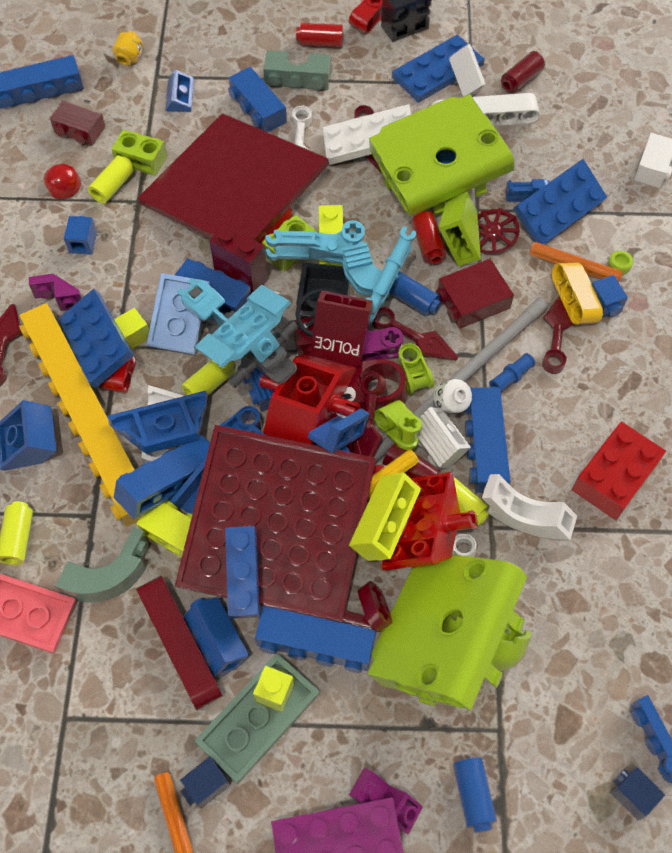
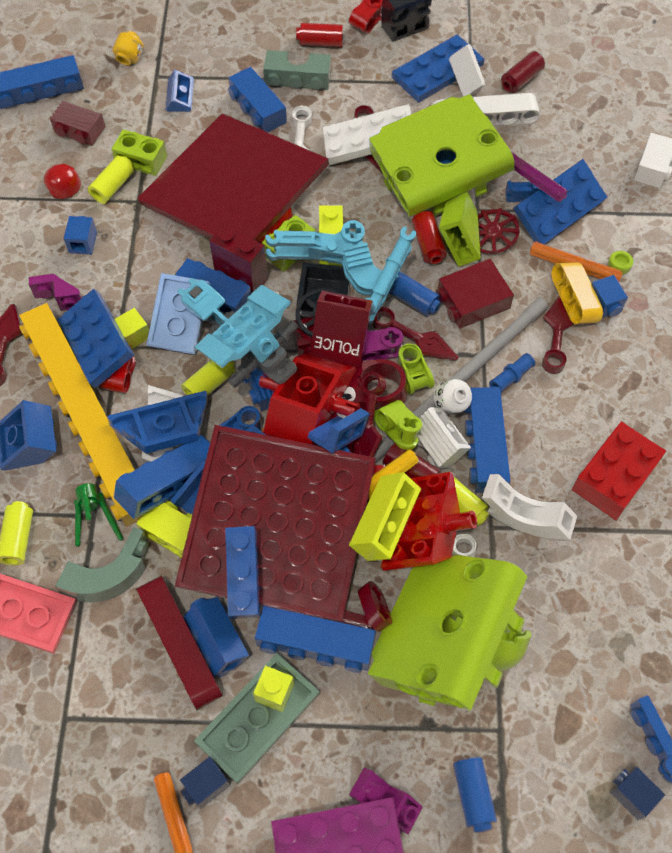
none -> green plant [74,483,123,547]
none -> magenta axle [511,151,567,202]

